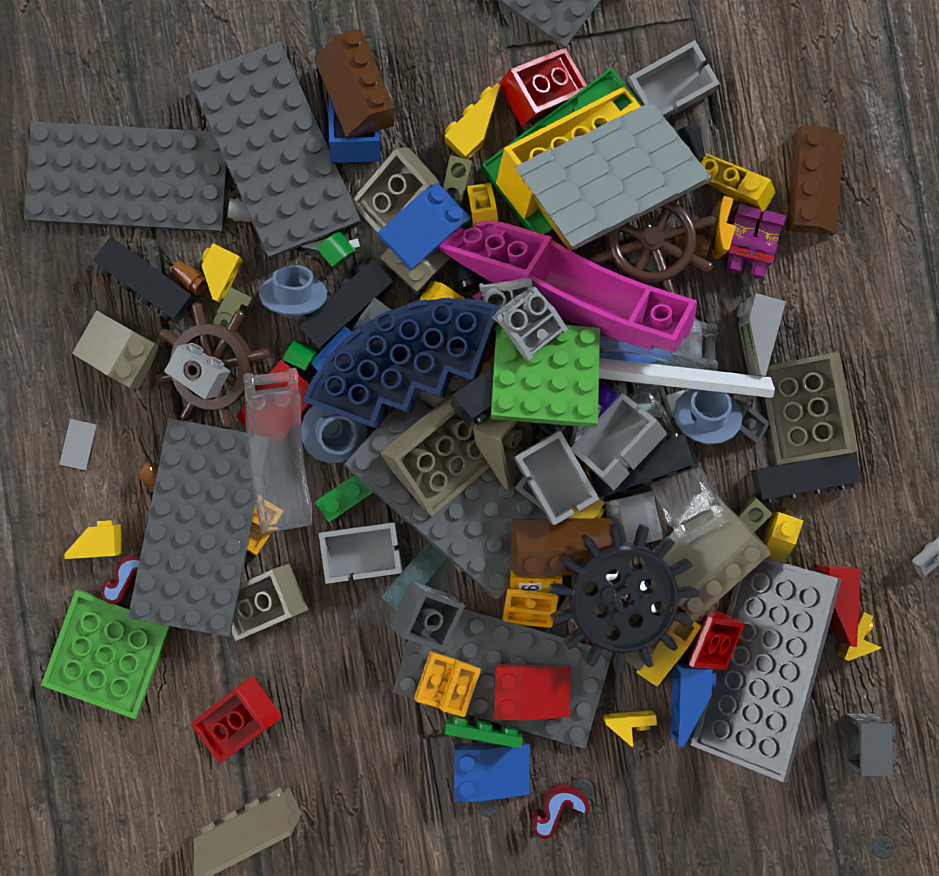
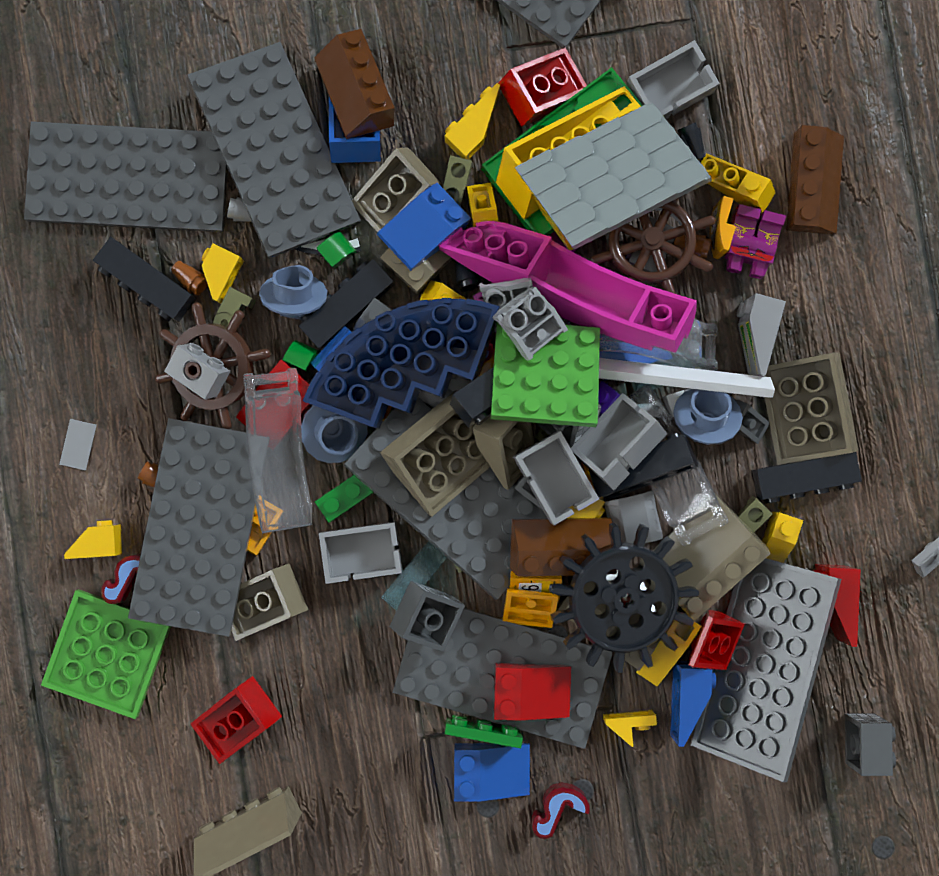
dark tan slope [72,310,162,390] -> none
light orange slope [414,651,481,717] -> none
yellow slope [837,611,881,661] -> none

